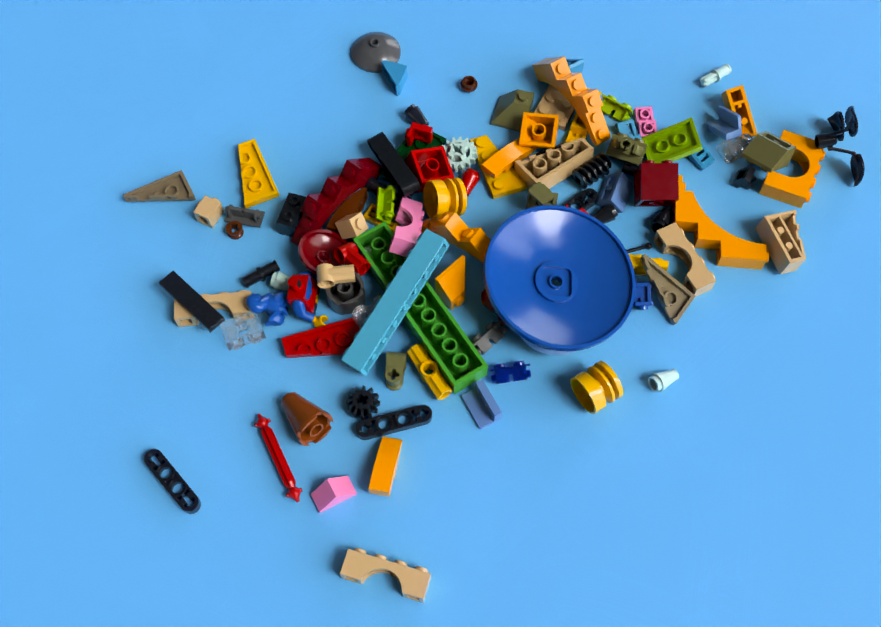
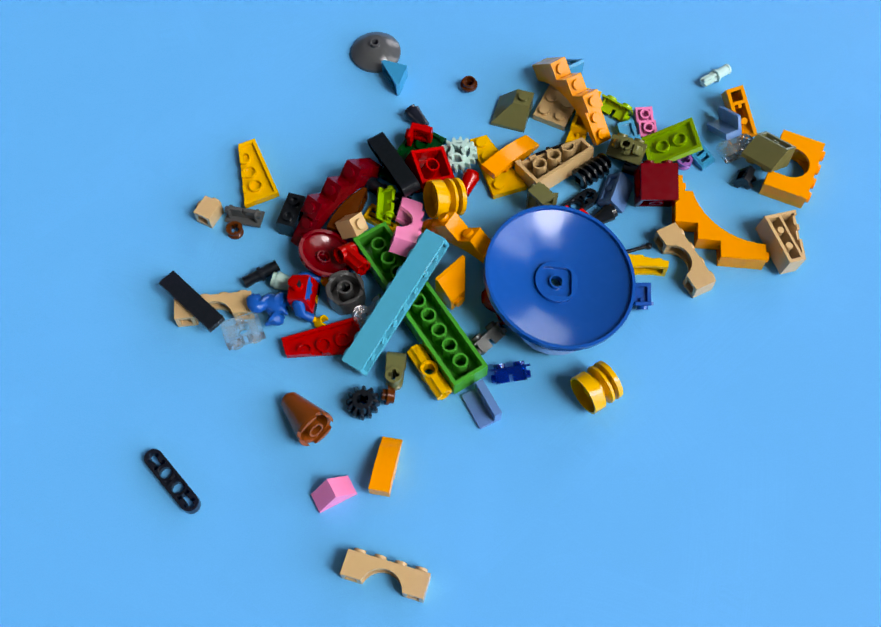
dark tan wing [123,170,196,202] -> none
red wheel [254,414,303,503] -> none
tan piece [316,263,355,289] -> none
black beam [356,405,432,440] -> none
light orange slope [519,112,559,149] -> none
dark tan wing [640,254,695,325] -> none
light aqua cone [648,369,679,392] -> none
black cone [651,207,673,232] -> none
black plant [815,106,865,187] -> none
none -> reddish brown plate [381,385,395,405]
none -> medium lavender bush [675,155,693,171]

